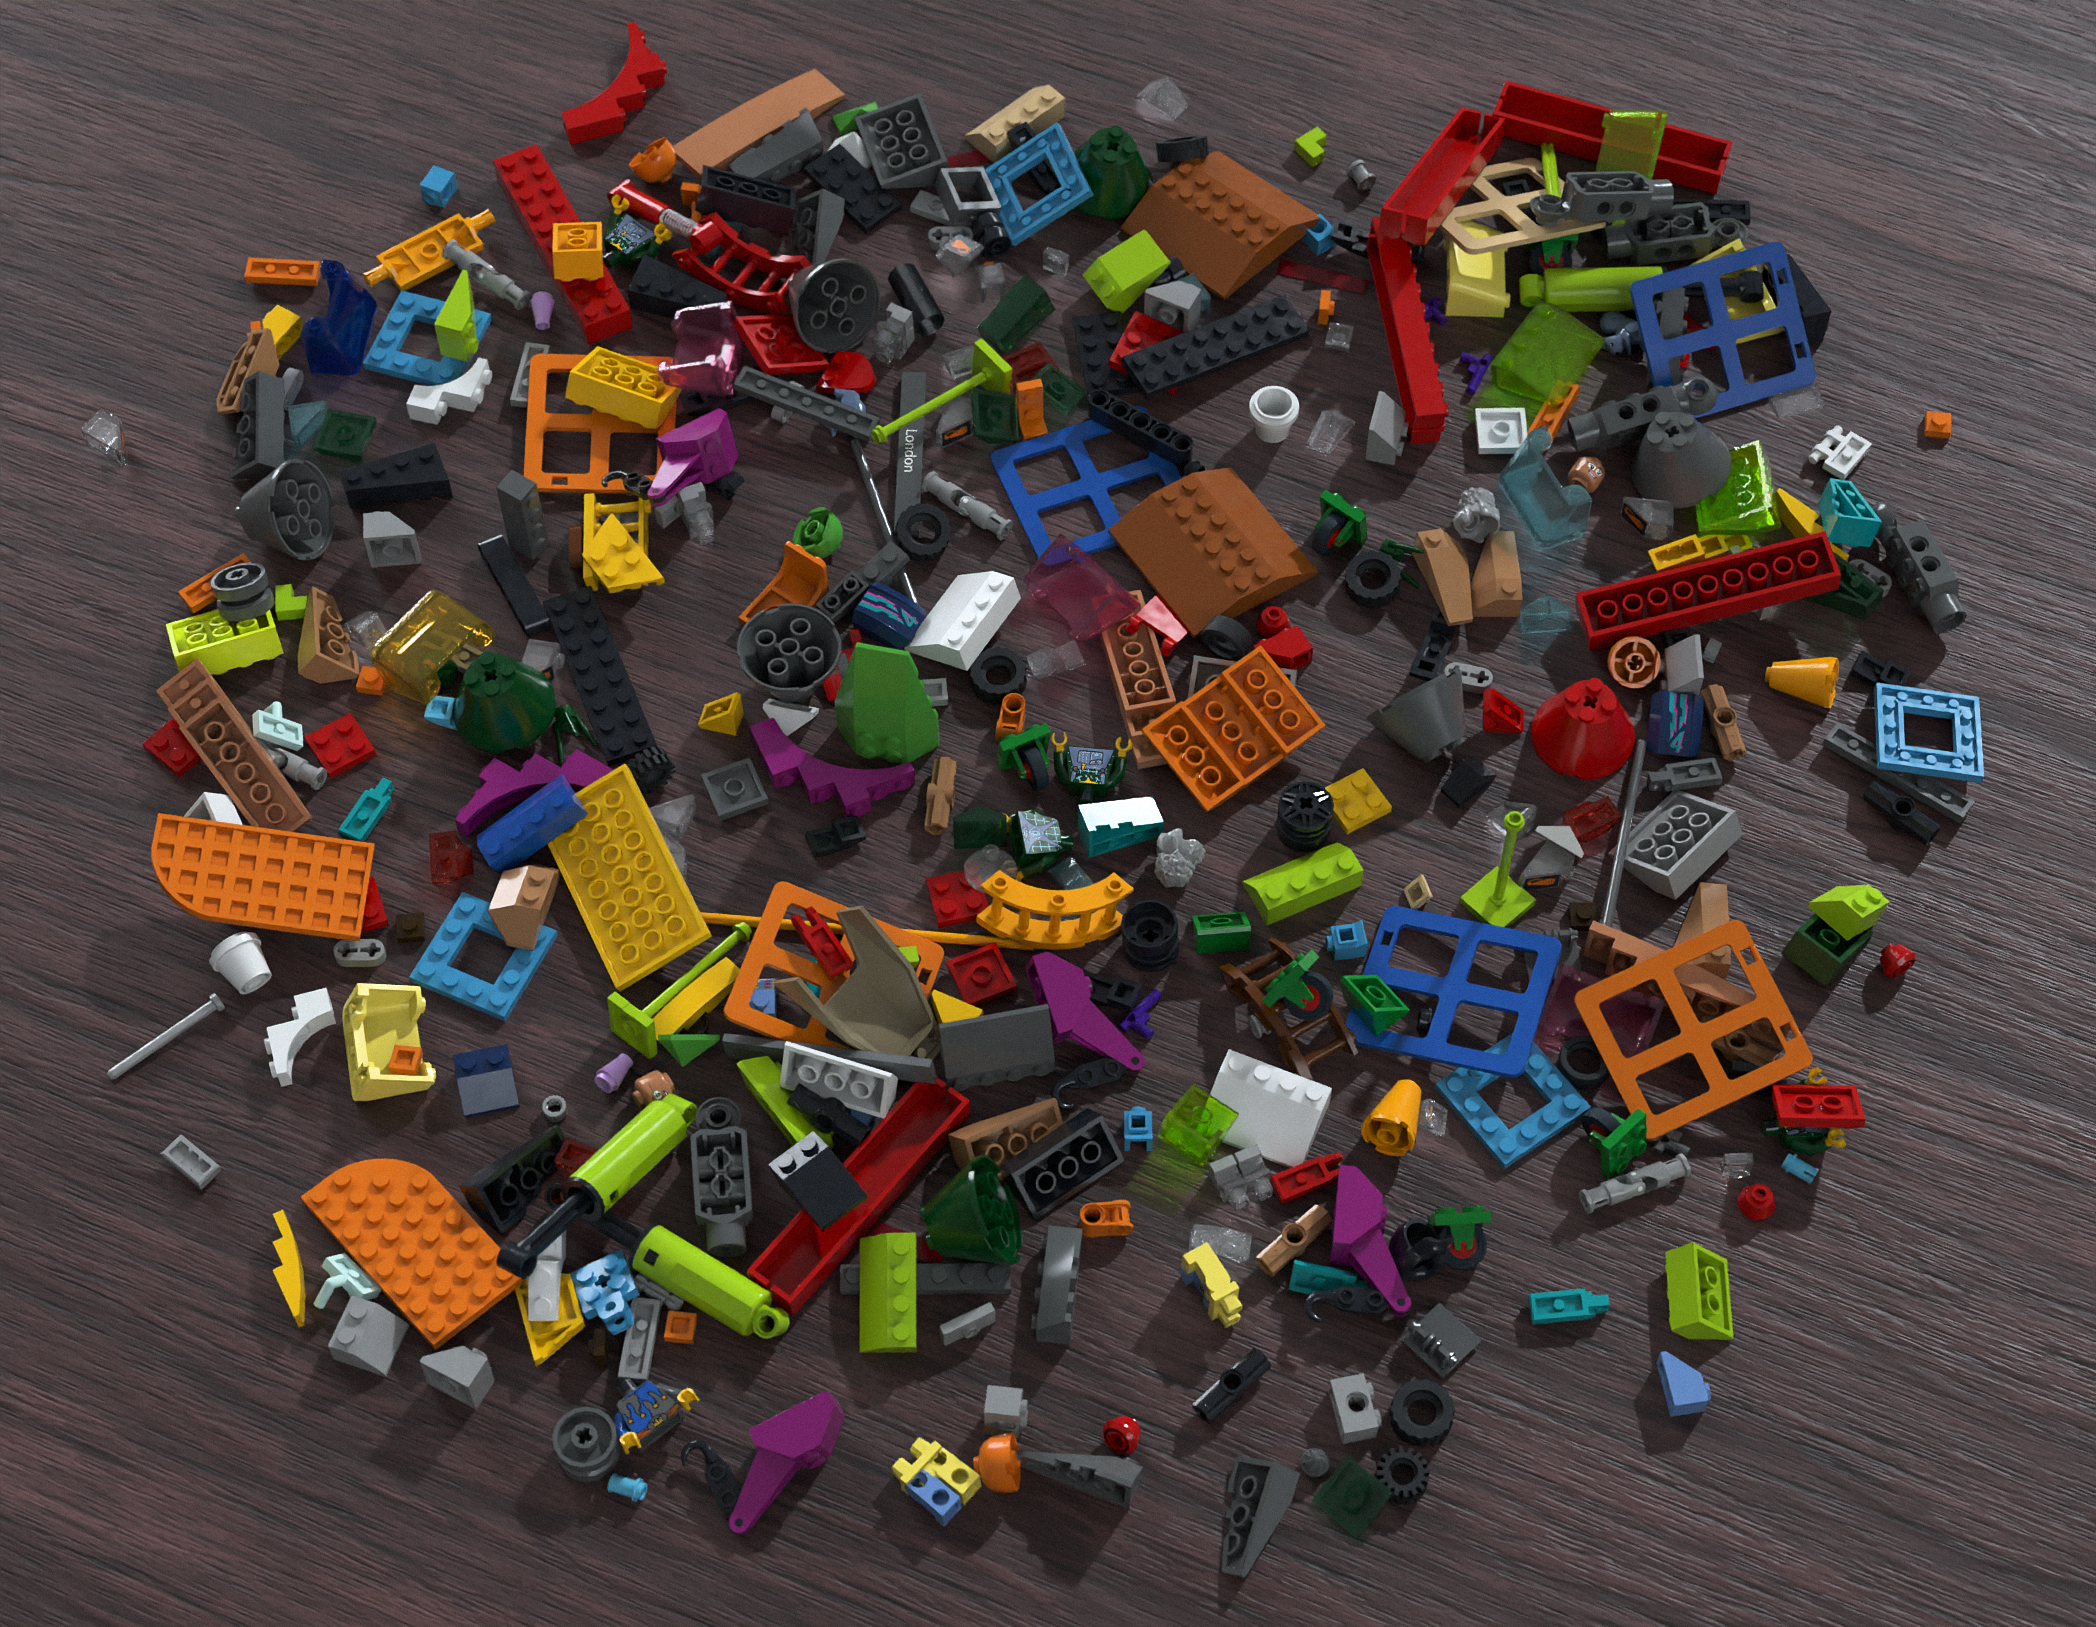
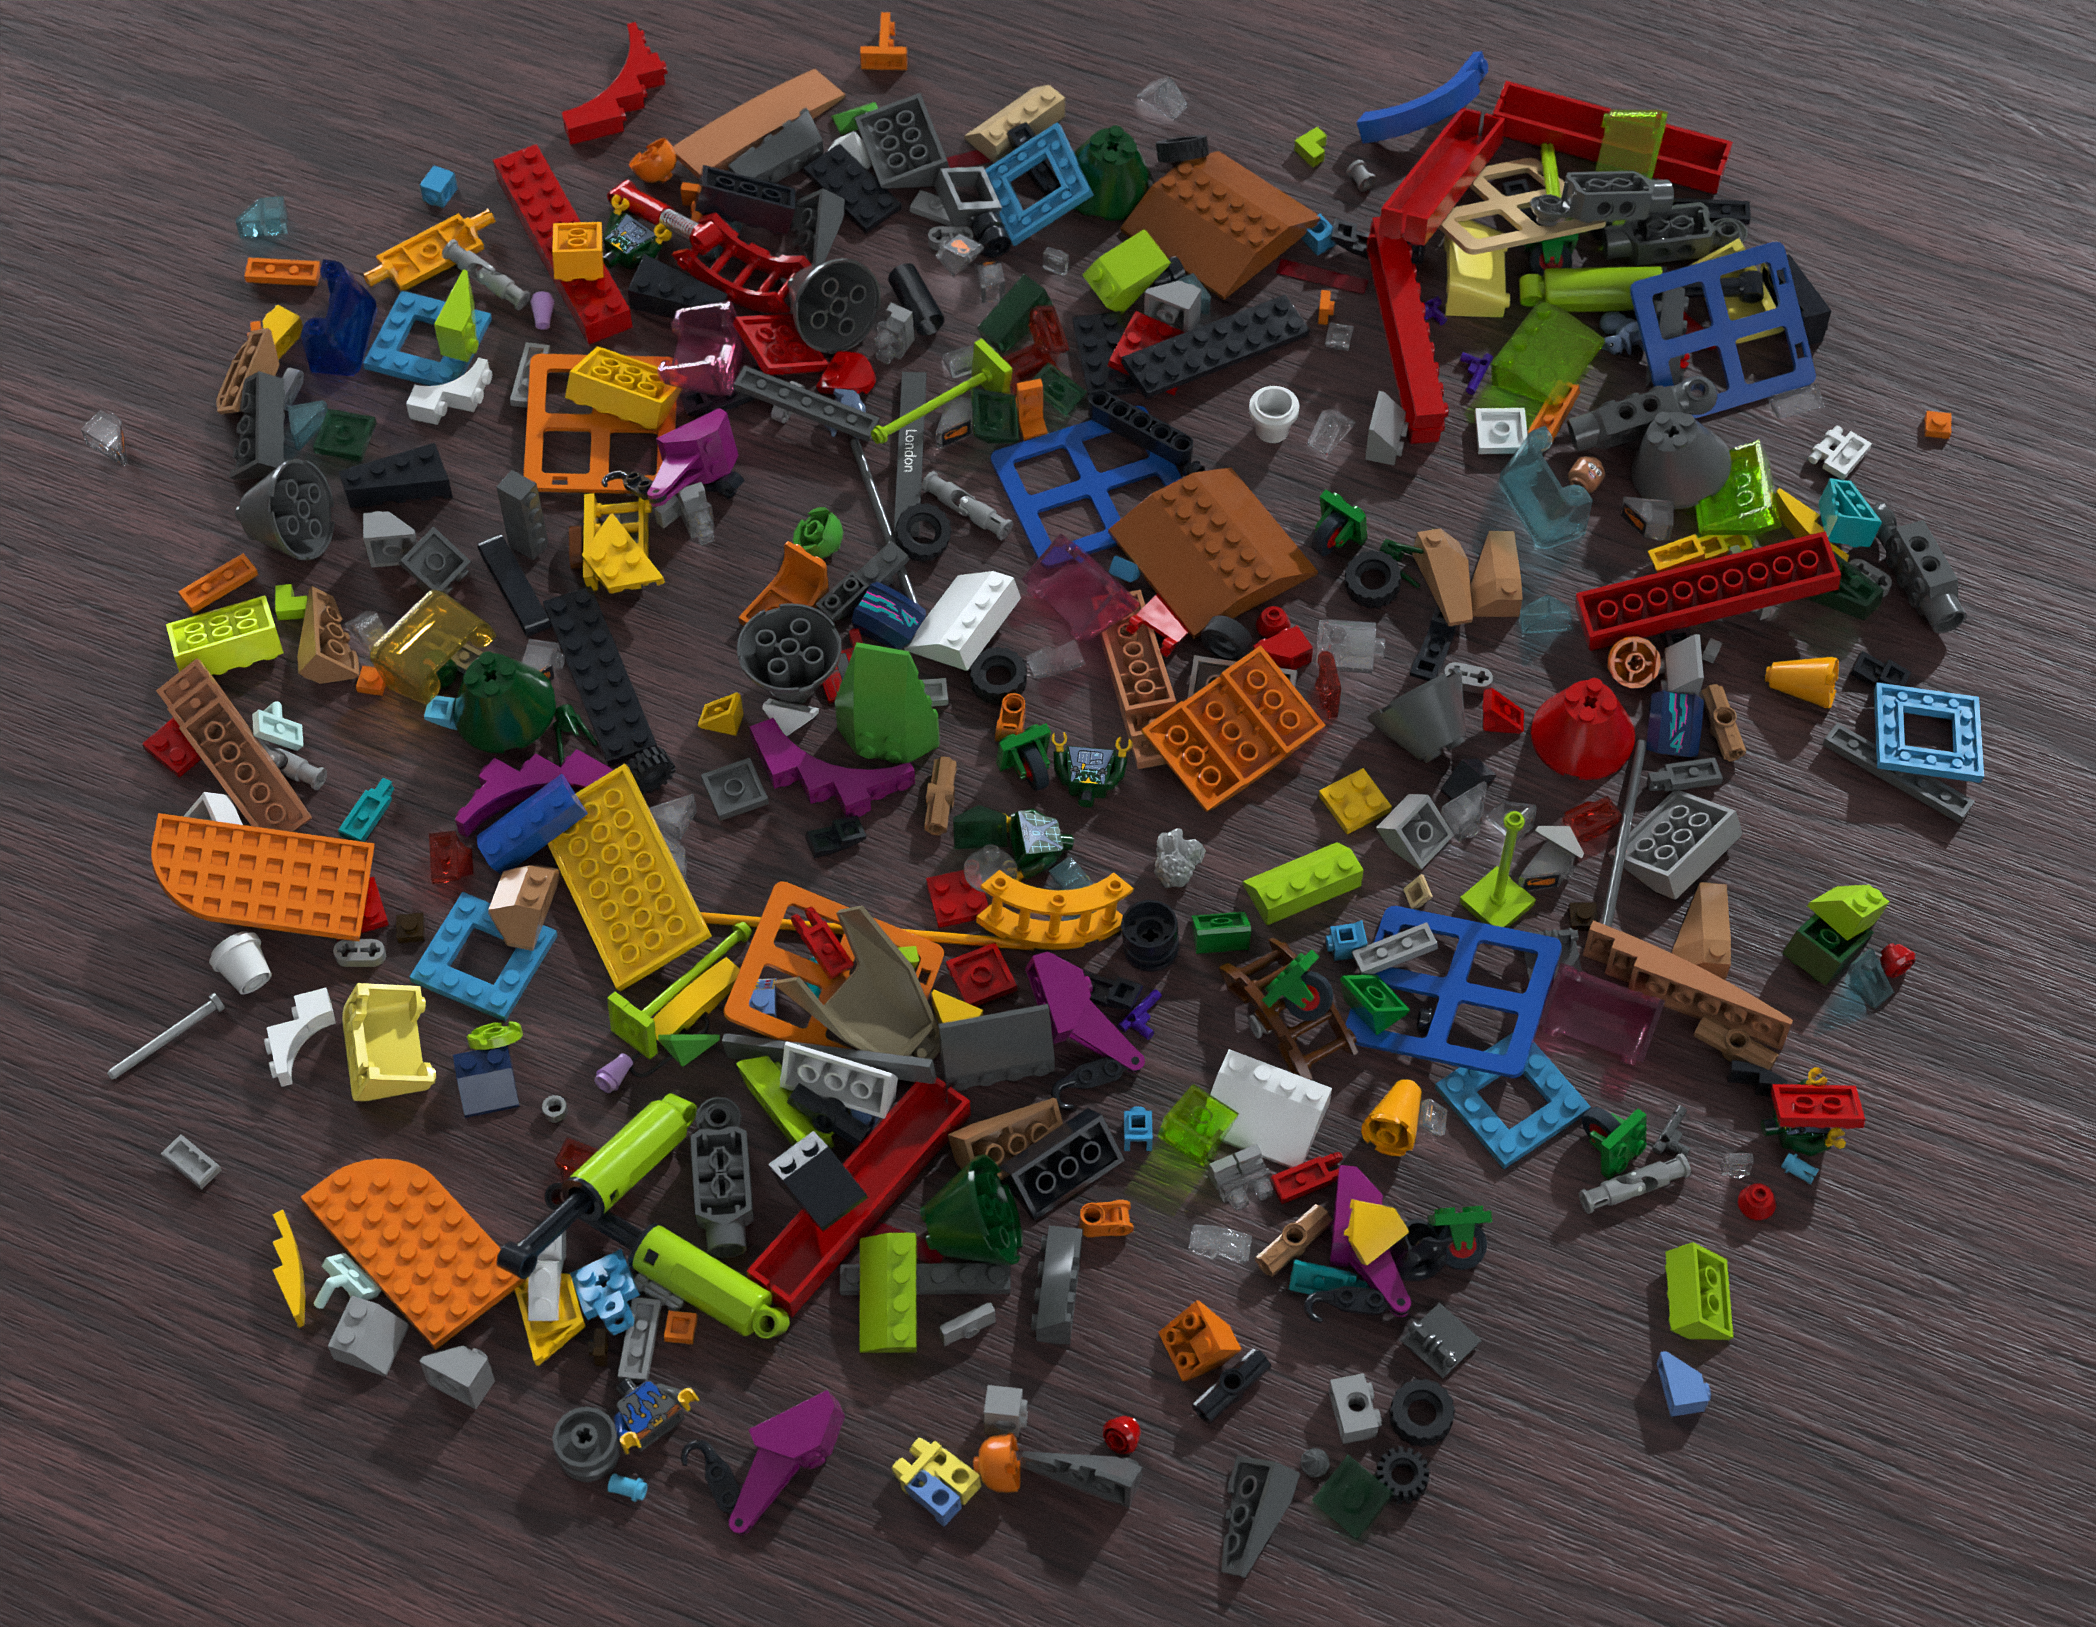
dark grey wheel [210,562,275,622] -> none
red plate [304,713,376,779] -> none
orange plate [388,1045,423,1076] -> none
black wedge [459,1125,571,1234] -> none
nougat head [632,1070,675,1107] -> none
teal wedge [1078,796,1164,858] -> none
light yellow hips [1180,1242,1242,1328] -> none
black wheel [1276,782,1334,852] -> none
light grey hair [1453,487,1501,543] -> none
teal hinge [1528,1289,1610,1325] -> none
black tyre [1557,1035,1609,1090] -> none
orange window [1575,920,1813,1140] -> none
black piece [1862,781,1941,845] -> none
none -> clear light blue slope [236,196,288,238]
none -> dark grey plate [398,527,471,601]
none -> lime tile [467,1021,523,1050]
none -> orange bracket [860,12,908,70]
none -> clear red slope [1029,305,1070,355]
none -> dark azure slope [1109,556,1140,582]
none -> orange slope [1158,1301,1242,1381]
none -> clear cylinder [1315,619,1385,674]
none -> clear red plate [1315,651,1342,718]
none -> yellow slope [1344,1199,1409,1265]
none -> light grey plate [1352,922,1438,975]
none -> blue arch [1356,51,1488,143]
none -> light grey slope [1376,794,1454,870]
none -> clear slope [1441,781,1487,842]
none -> clear light blue slope [1844,948,1894,1008]

